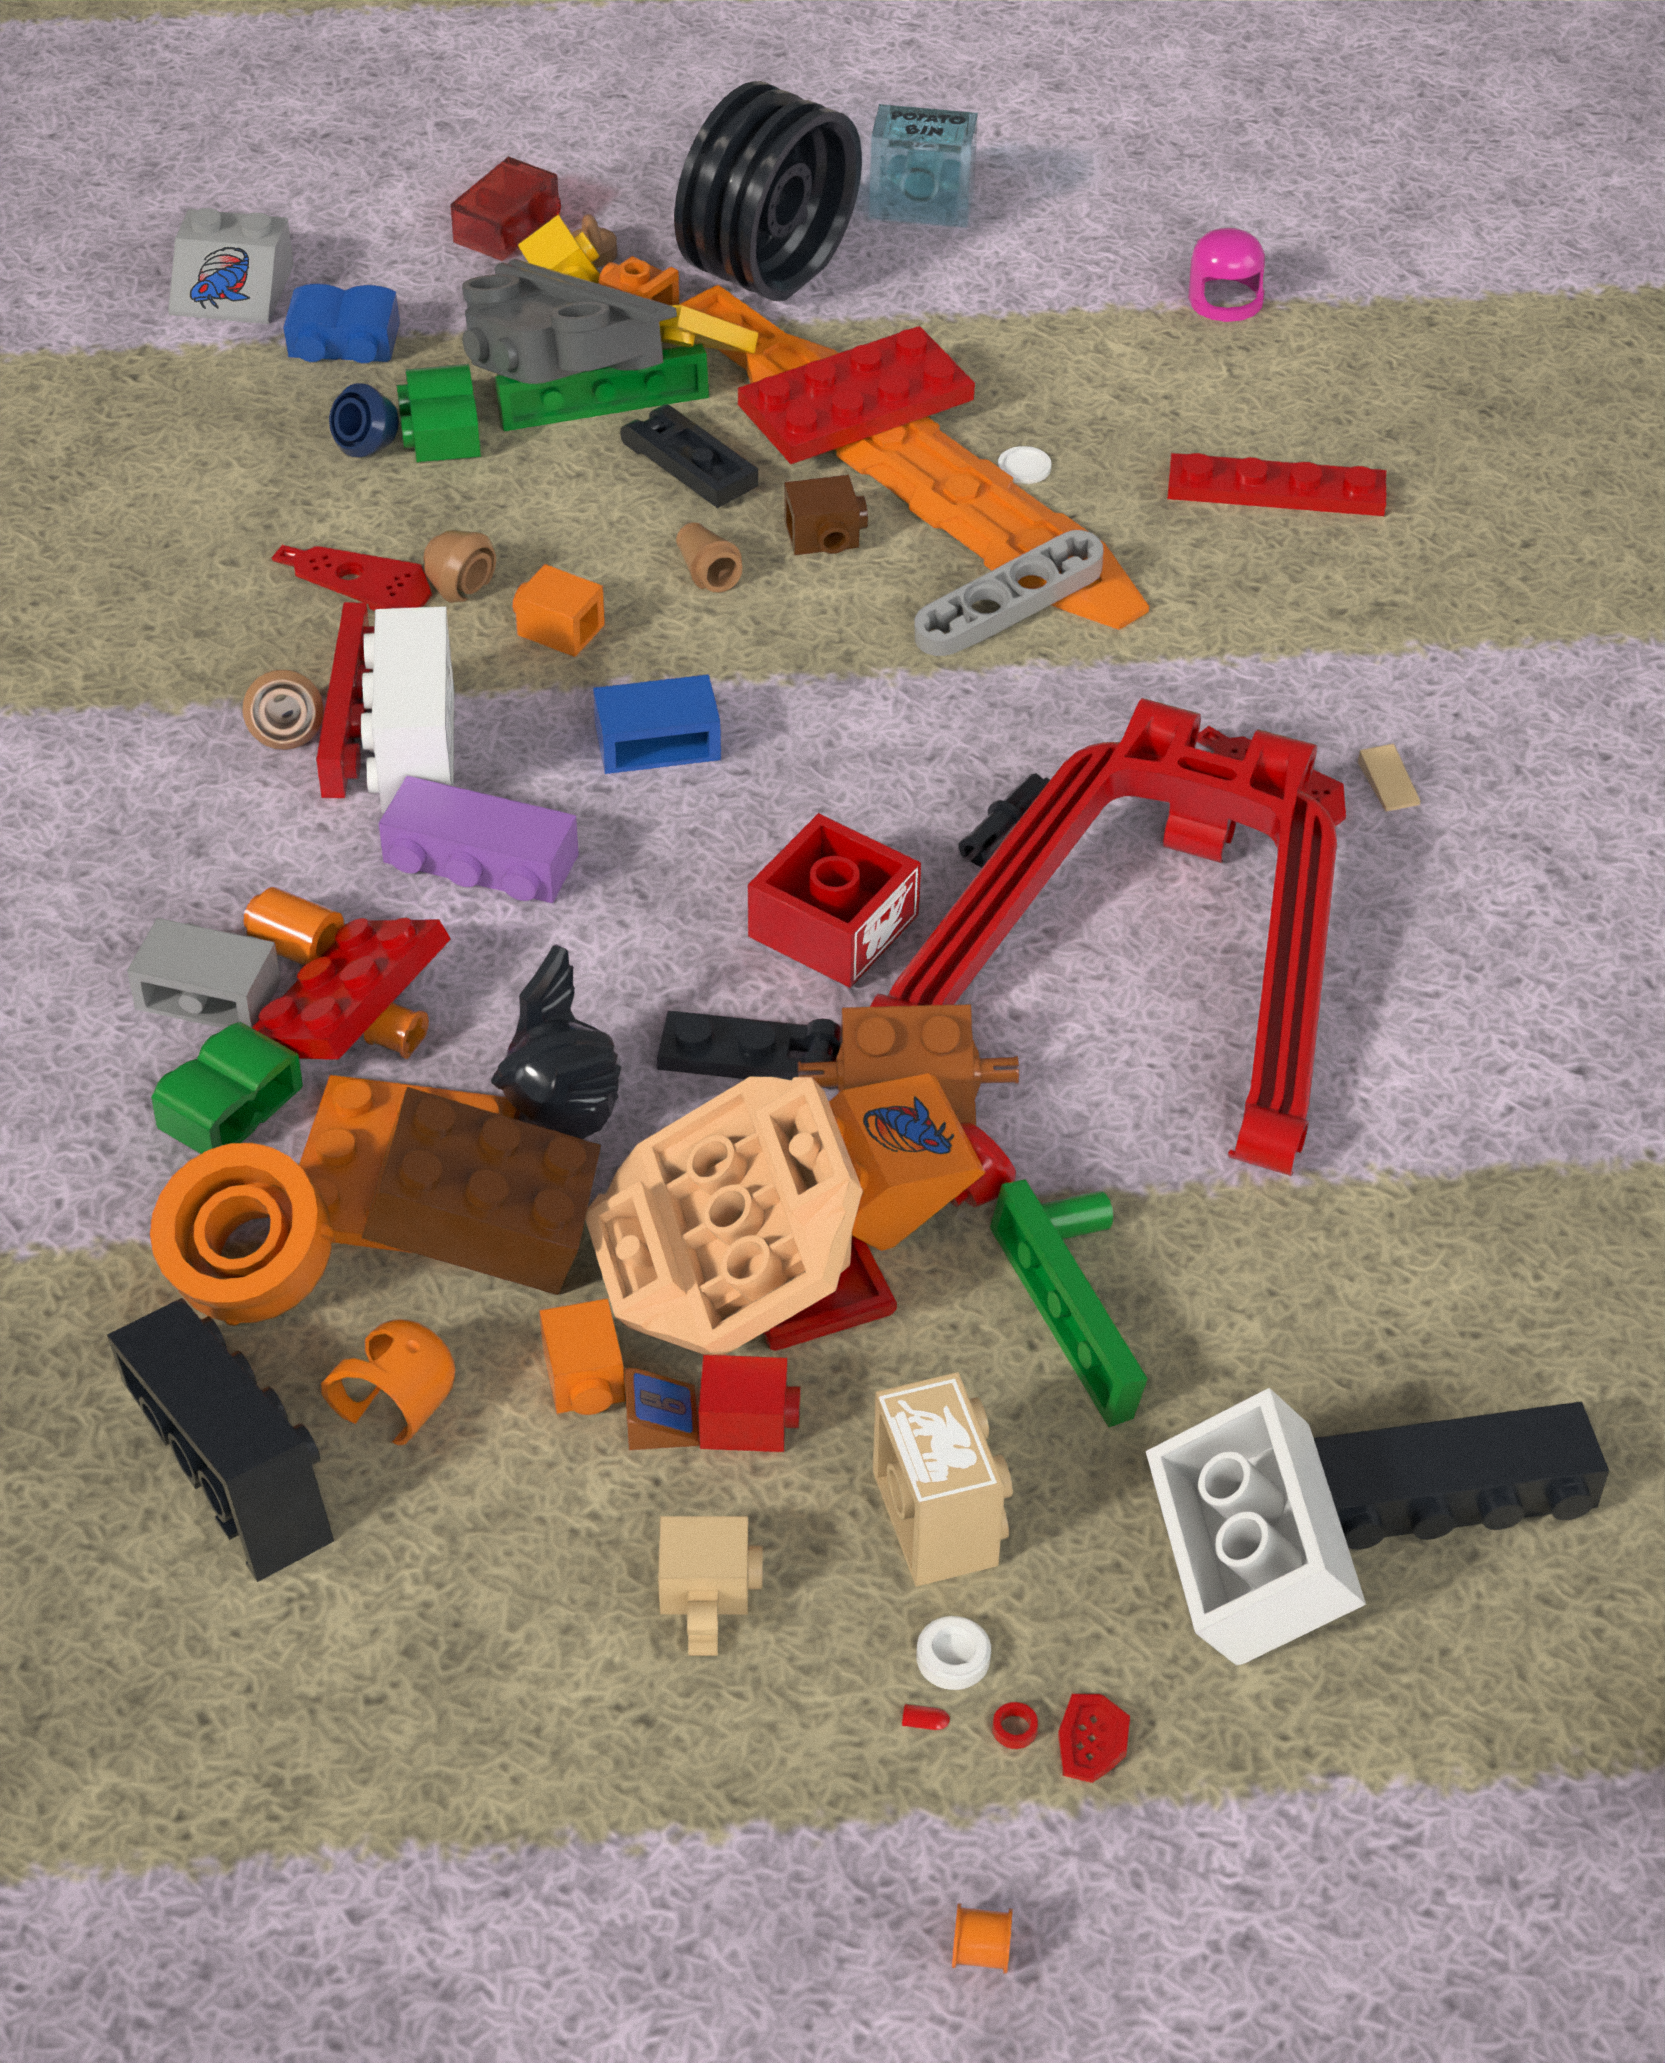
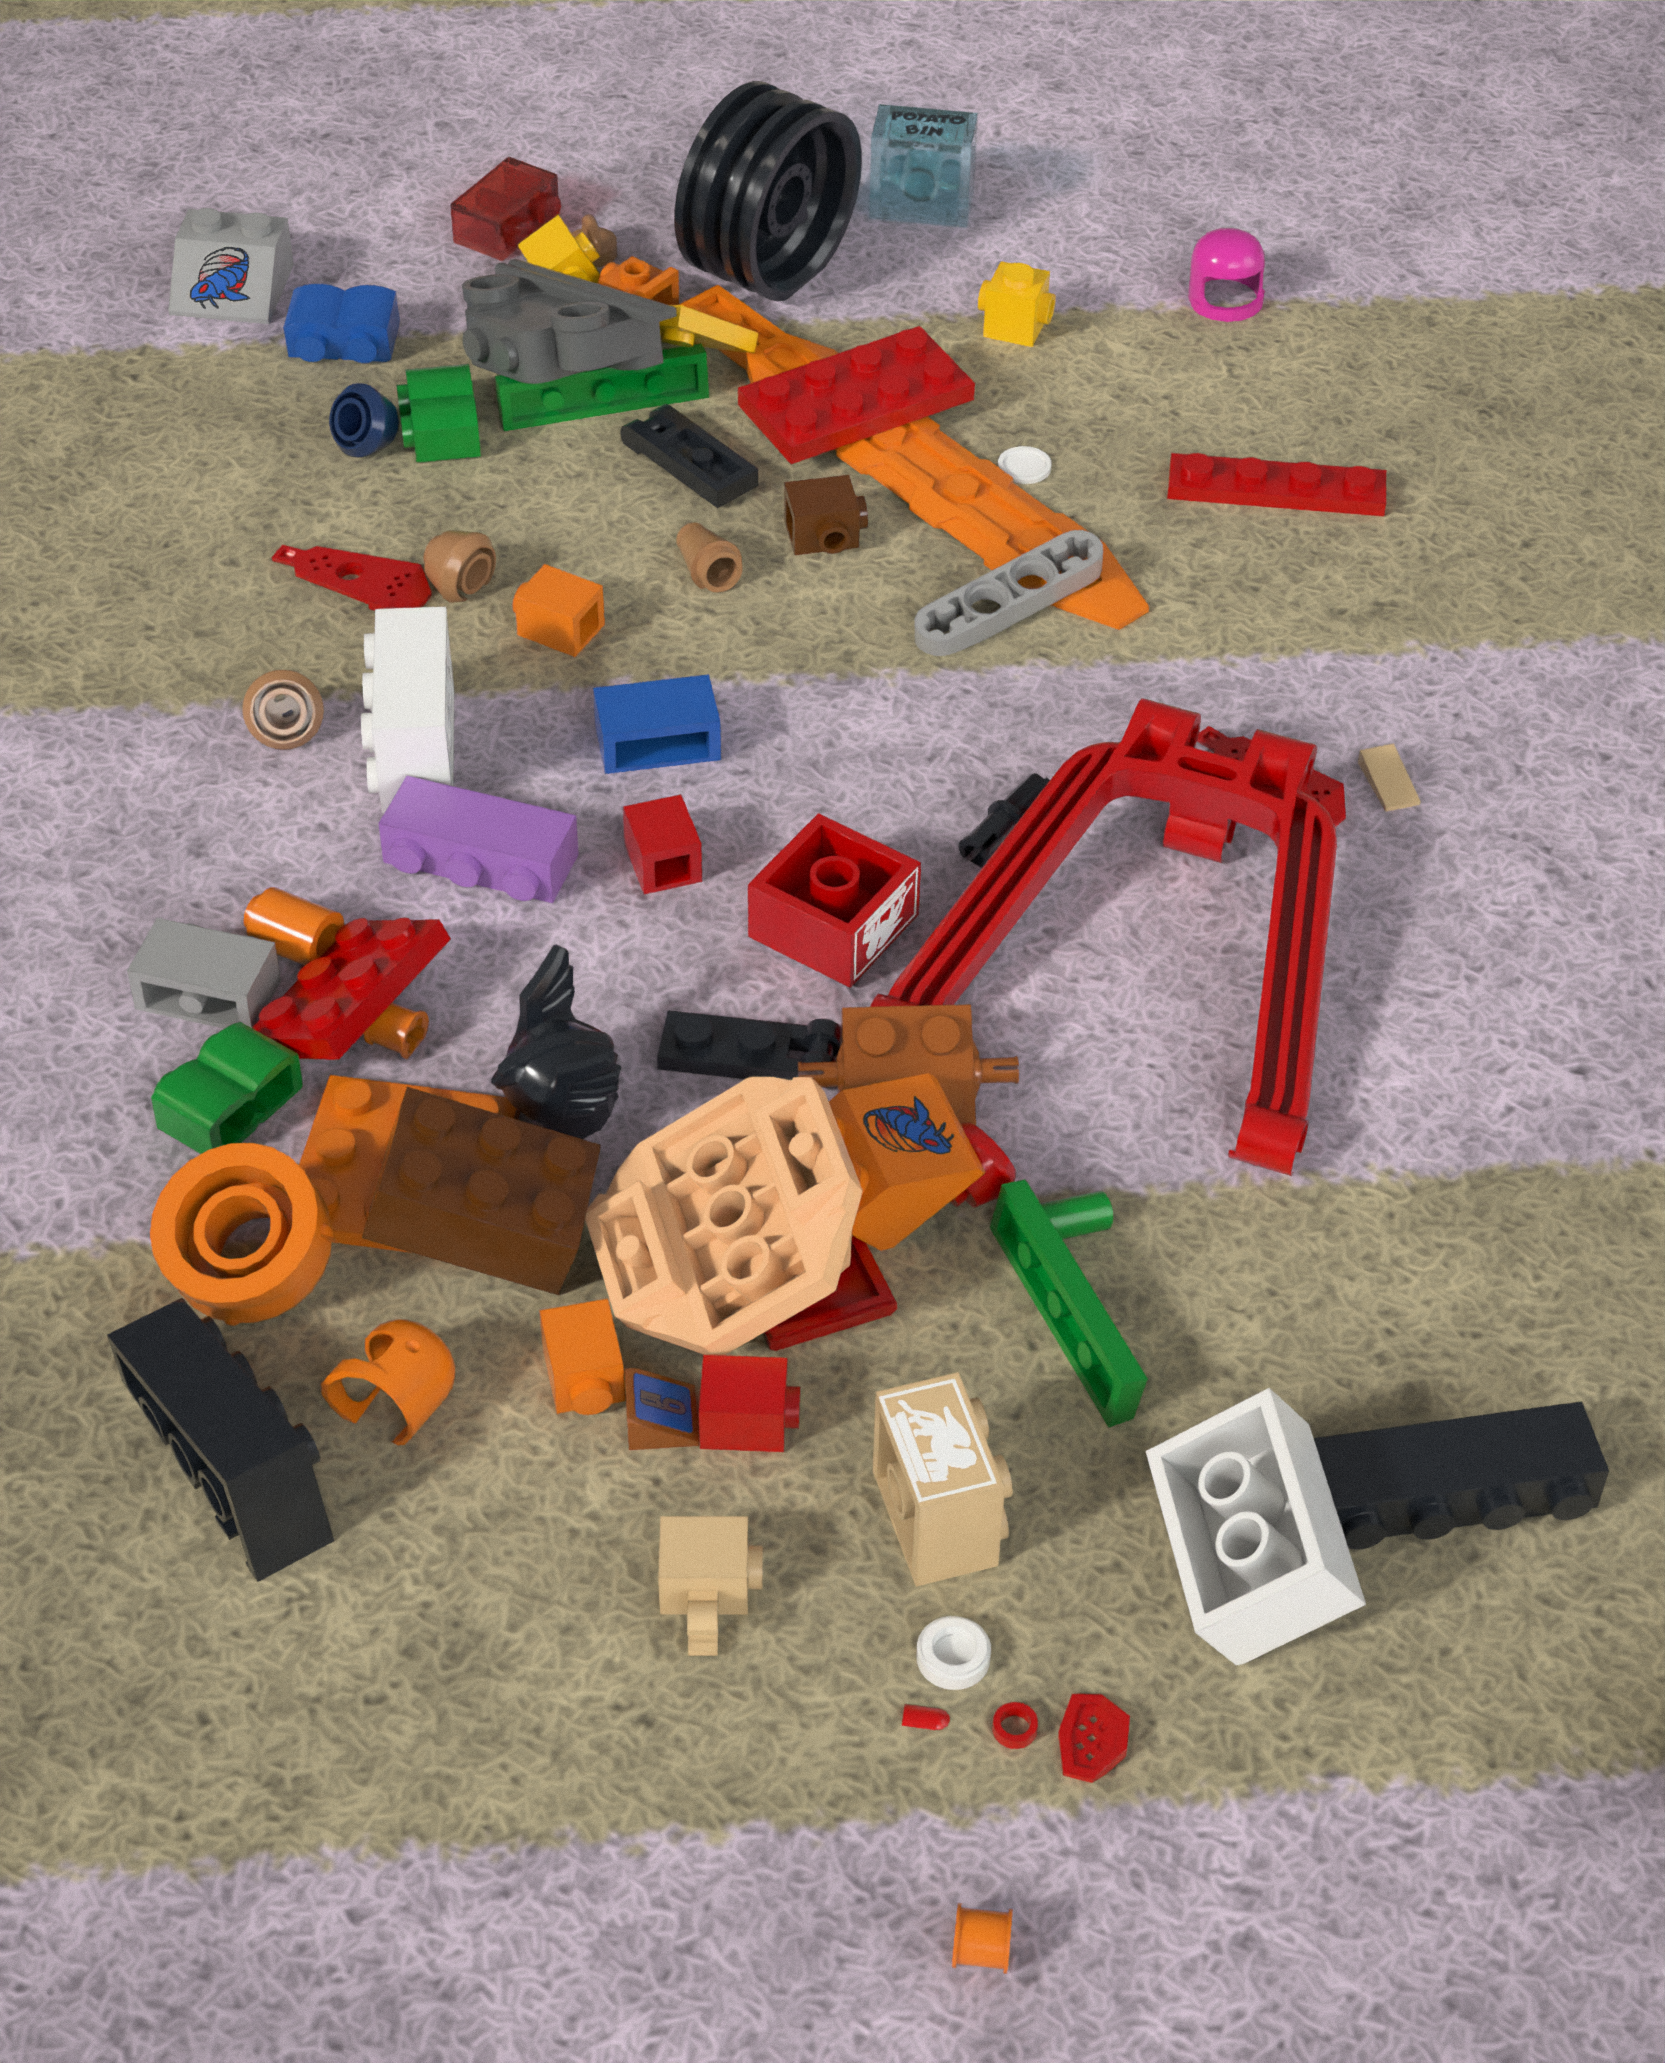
red plate [316,602,375,798] -> none
none -> red brick [623,794,702,894]
none -> yellow brick [978,261,1056,347]

